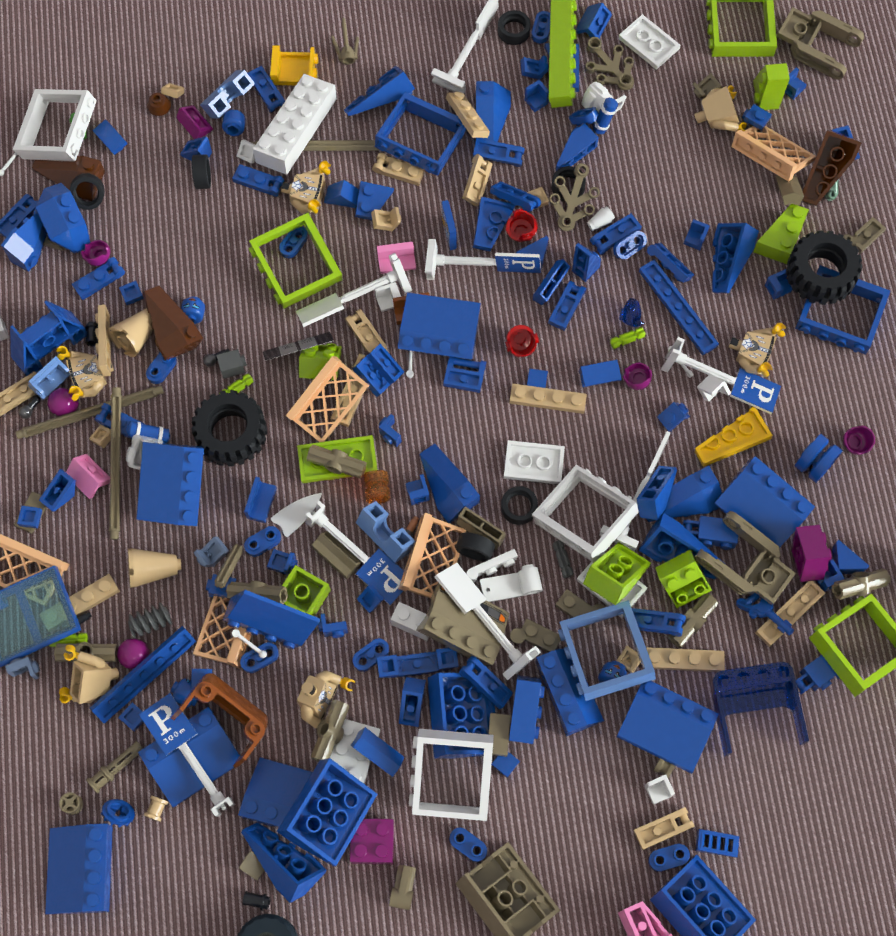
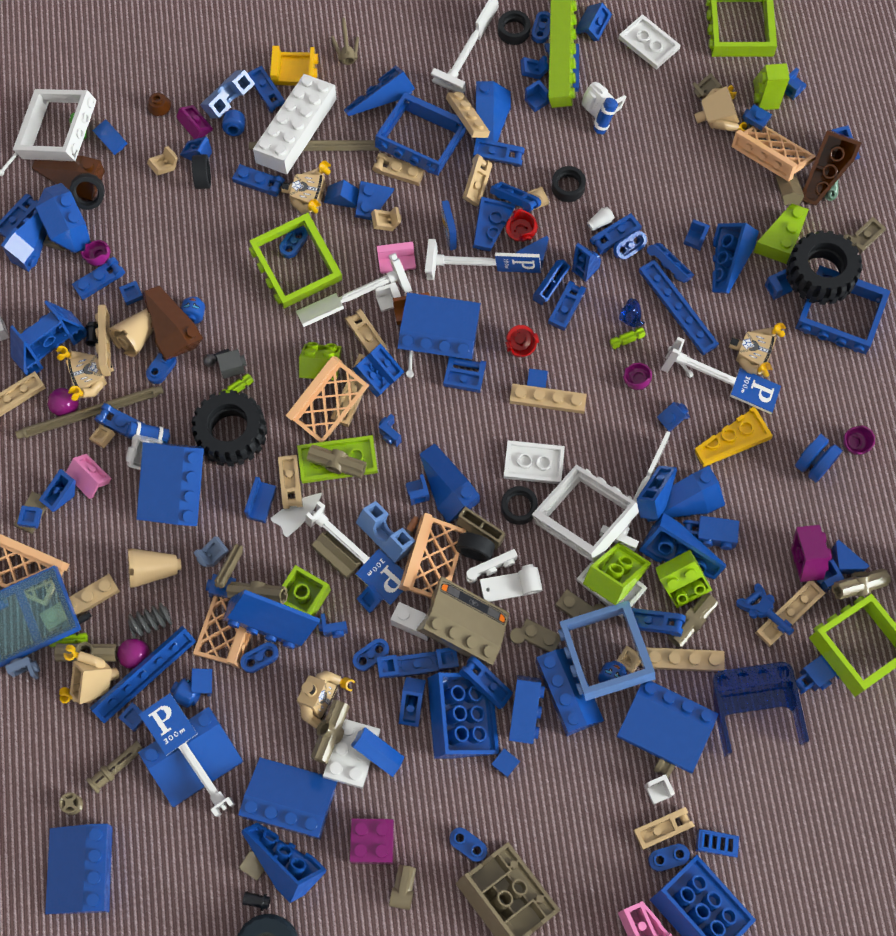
piece [19,395,41,419] -> none
medium blue hinge [28,356,70,400] -> none
blue gear [101,799,135,828] -> none
dark tan piece [108,387,122,540] -> none
tan bush [144,795,168,822] -> none
tan tile [161,83,184,98] -> none
dark orange windscreen [171,673,268,768] -> none
white hinge [232,629,267,658] -> none
white tile [236,140,255,163] -> none
blue plate [244,526,281,557] -> none
sticker [263,332,334,361] -> none
blue bracket [267,549,298,575] -> none
blue slope [277,758,378,867] -> none
clear orange wheel [363,470,391,504] -> none
white window [409,729,494,821] -> none
white piece [435,563,541,680] -> none
dark tan tile [488,713,511,757] -> none
dark tan plant [549,163,600,231] -> none
dark grey axle [553,540,574,578] -> none
blue slope [556,123,599,170] -> none
blue plate [569,107,599,126] -> none
blue hinge [579,360,622,388] -> none
dark tan plant [585,37,634,90] -> none
dark tan plate [695,511,796,605] -> none
white panel [697,374,731,402] -> none
blue slope [713,456,815,548] -> none
dark tan plate [776,7,864,80] -> none
none -> tan bracket [147,146,178,176]
none -> tan plate [278,455,303,509]

